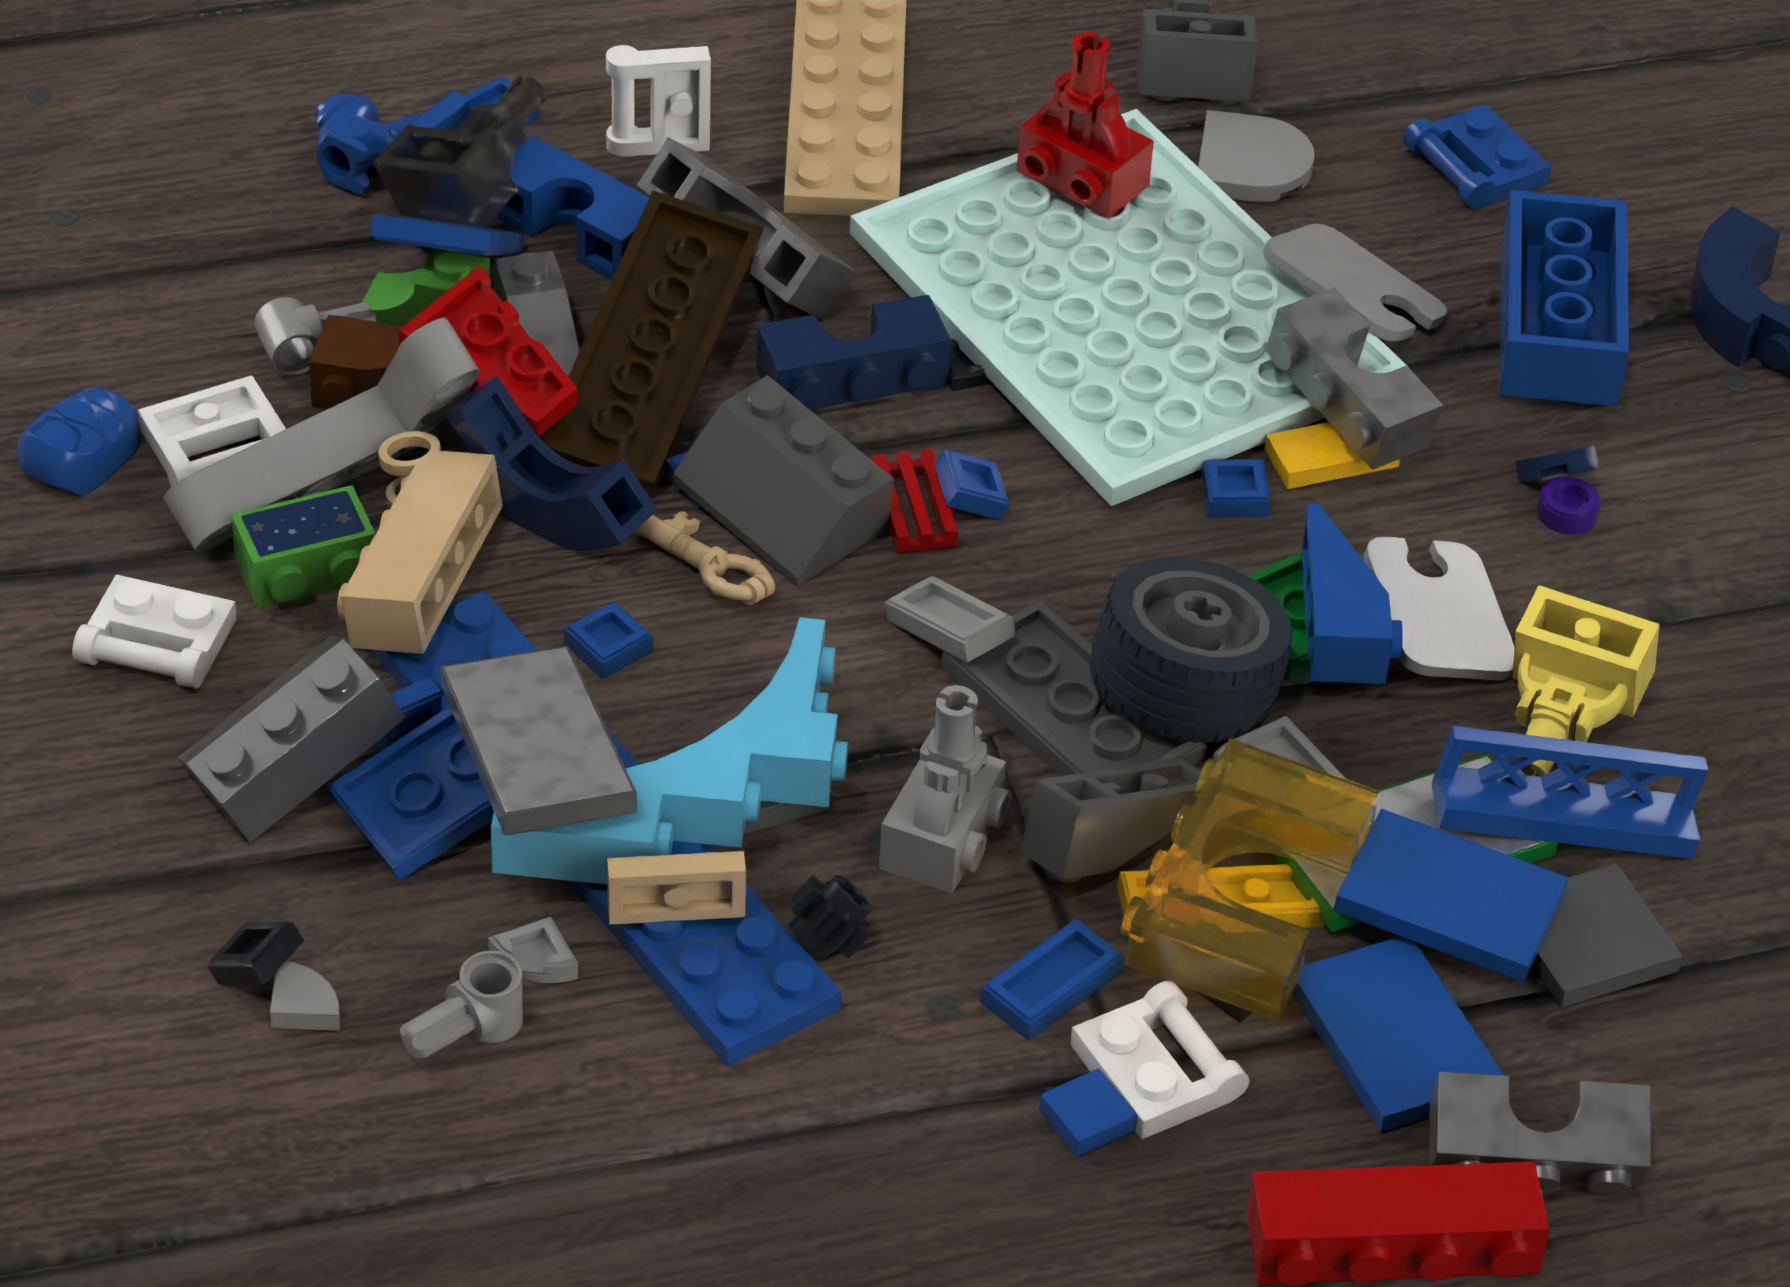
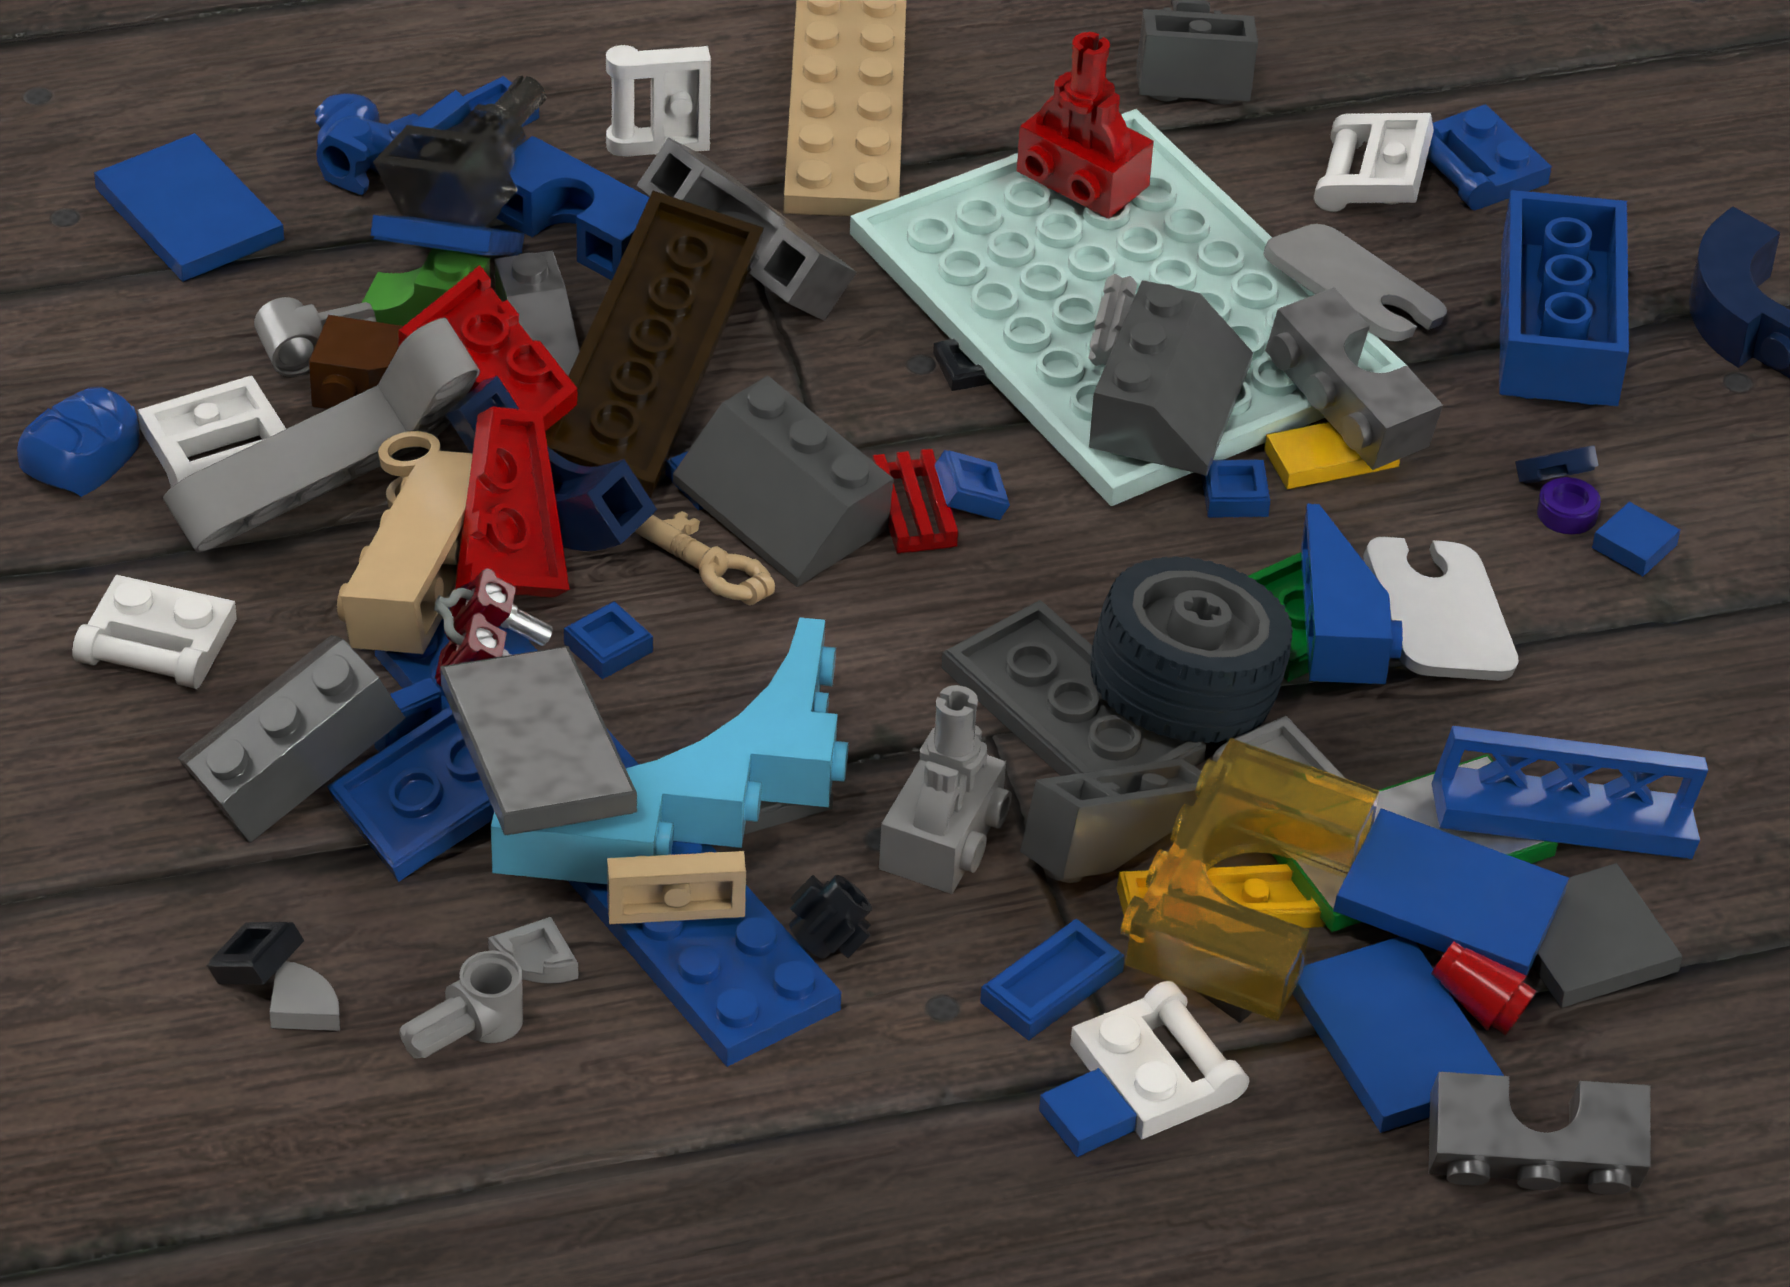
bright green brick [231,485,376,609] -> none
dark blue arch [756,295,951,410] -> none
light grey tile [885,576,1016,663] -> none
light grey tile [1198,110,1314,203] -> none
red brick [1246,1162,1550,1286] -> none
light yellow brick [1513,585,1660,777] -> none
none -> blue tile [94,133,284,282]
none -> dark red piece [434,568,553,687]
none -> red wing [455,406,570,597]
none -> light grey axle [1088,274,1137,366]
none -> dark grey slope [1089,280,1253,475]
none -> white plate [1314,113,1434,212]
none -> red cone [1431,941,1537,1036]
none -> blue tile [1592,501,1680,576]

